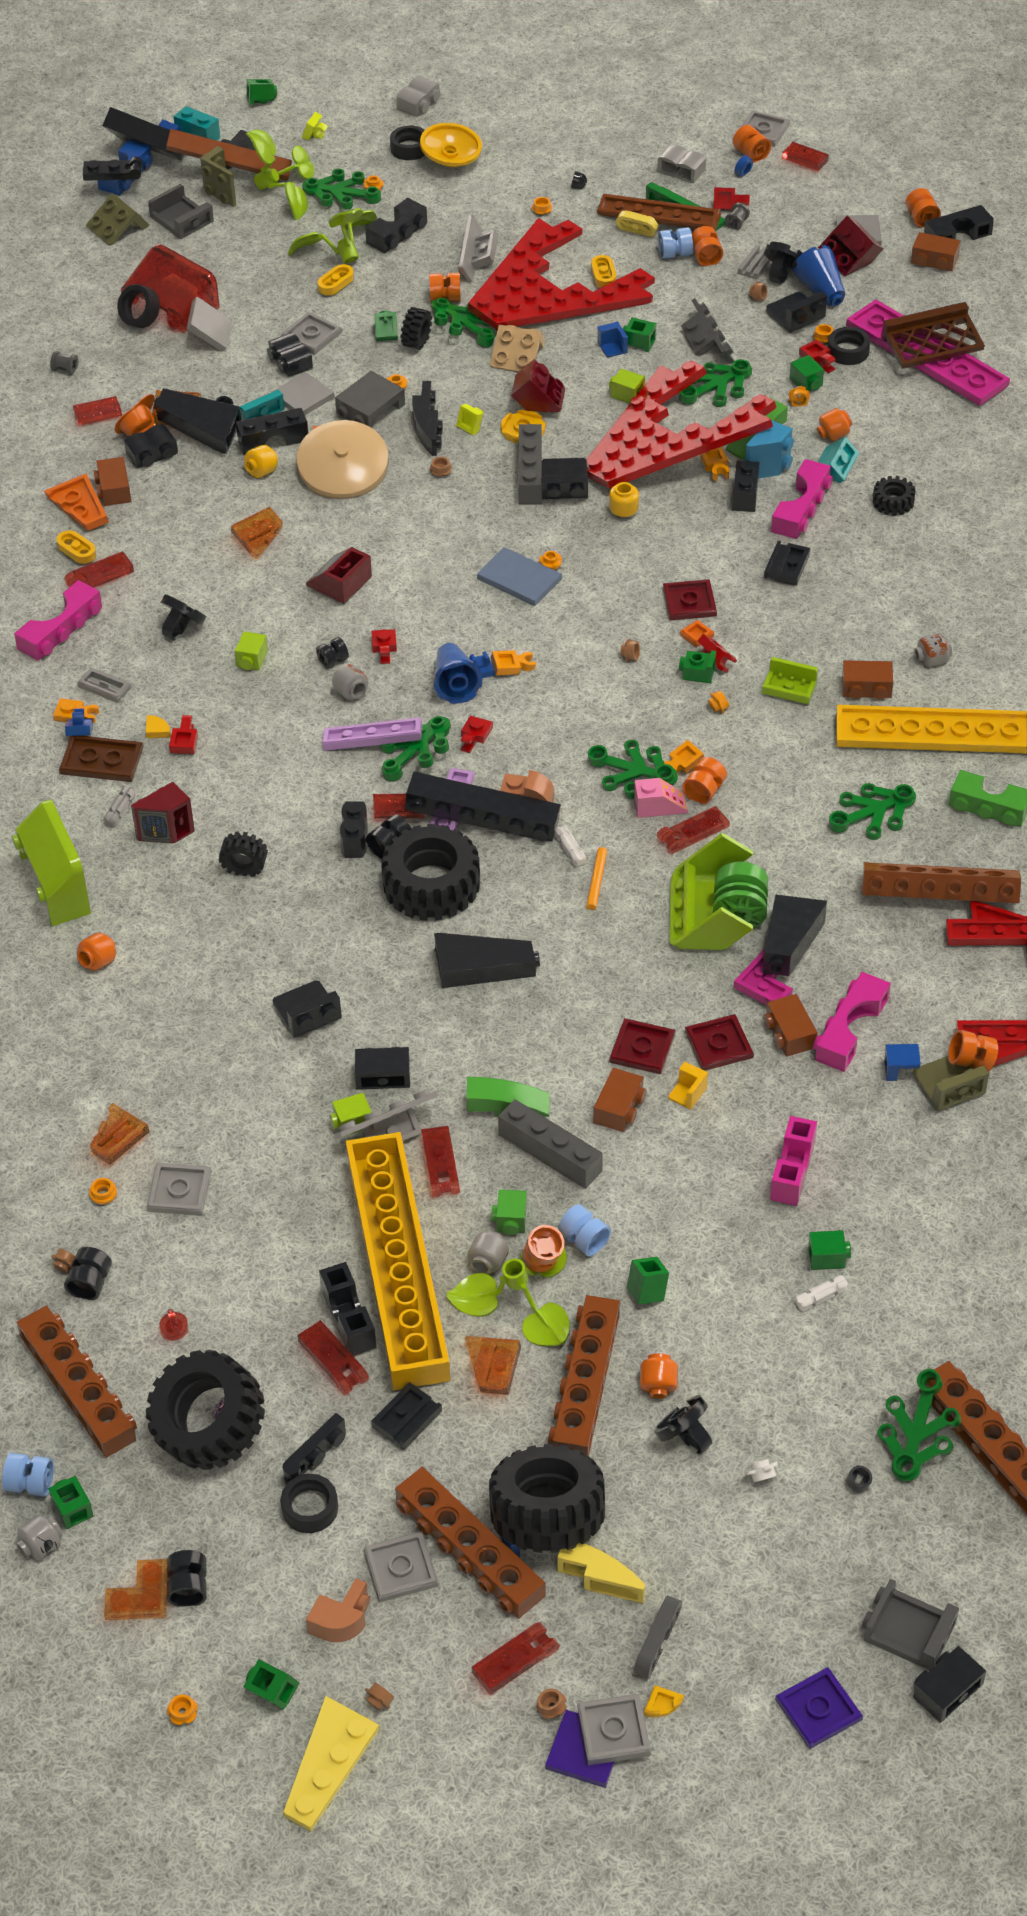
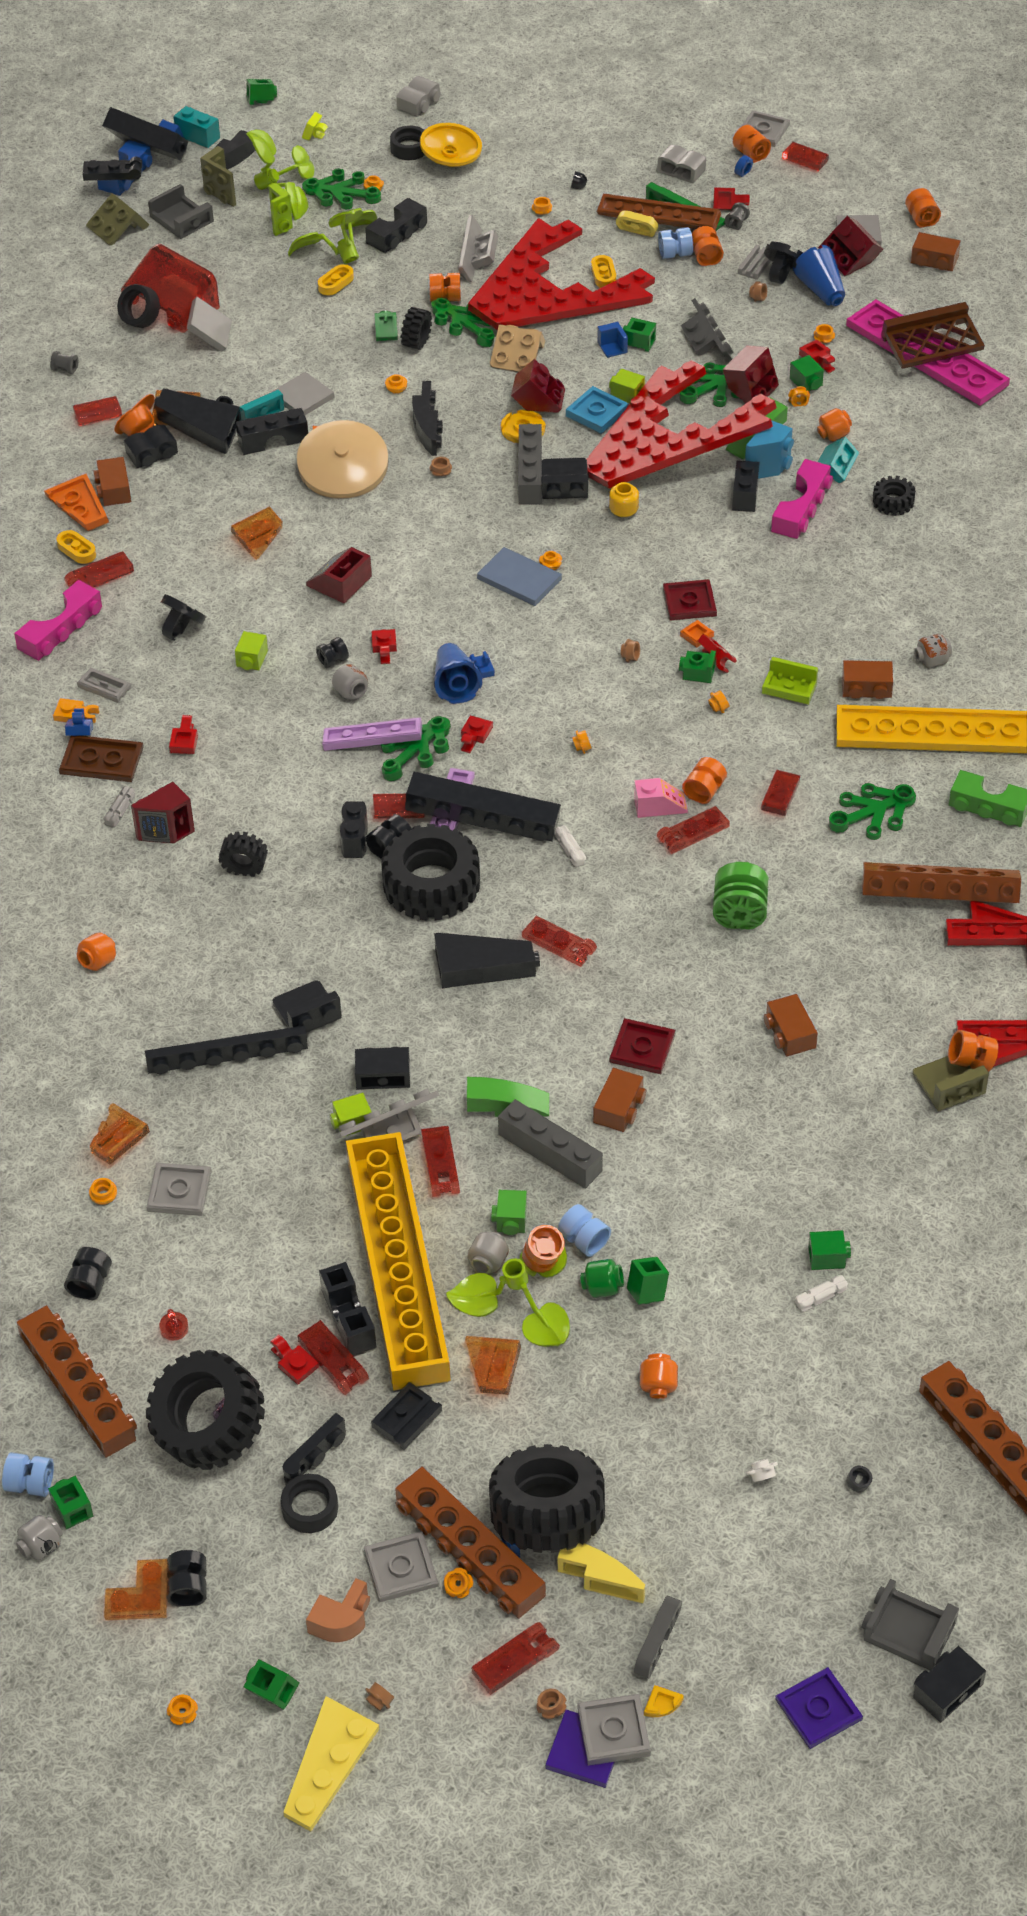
lime windscreen [12,799,91,927] -> none
medium nougat plate [51,1248,75,1273] -> none
yellow tile [146,715,171,738] -> none
dark orange tile [166,129,292,180] -> none
yellow head [244,445,278,478] -> none
black brick [267,332,313,377] -> none
light grey tile [281,312,342,355] -> none
dark grey panel [335,371,405,428] -> none
neon yellow tile [456,404,484,435] -> none
light orange plate [491,650,536,675] -> none
nougat brick [500,770,555,803] -> none
dark orange brick [548,1295,620,1457] -> none
light orange bar [586,847,607,910] -> none
green plant [588,739,678,799] -> none
black tile [654,1395,712,1454] -> none
light orange plate [664,740,704,775] -> none
lime windscreen [669,833,753,950] -> none
yellow panel [669,1061,708,1109] -> none
dark red tile [685,1014,754,1071] -> none
light orange plate [700,447,729,481] -> none
dark pink plate [734,949,793,1006] -> none
black slope [763,894,827,976] -> none
black plate [764,541,811,585] -> none
black bracket [766,291,827,333] -> none
dark pink arch [770,1116,817,1206] -> none
dark pink arch [813,972,891,1072] -> none
black tyre [828,327,870,365] -> none
green plant [878,1369,961,1482] -> none
blue panel [884,1044,921,1081] -> none
black arch [924,205,994,240] -> none
none -> black plate [144,1025,308,1074]
none -> lime bracket [269,183,293,236]
none -> red plate [270,1334,319,1385]
none -> light orange plate [444,1568,473,1598]
none -> clear red plate [522,915,597,967]
none -> dark azure plate [566,386,629,434]
none -> light orange plate [572,730,592,754]
none -> green head [580,1259,624,1298]
none -> dark red slope [723,345,779,404]
none -> clear red plate [761,770,800,816]

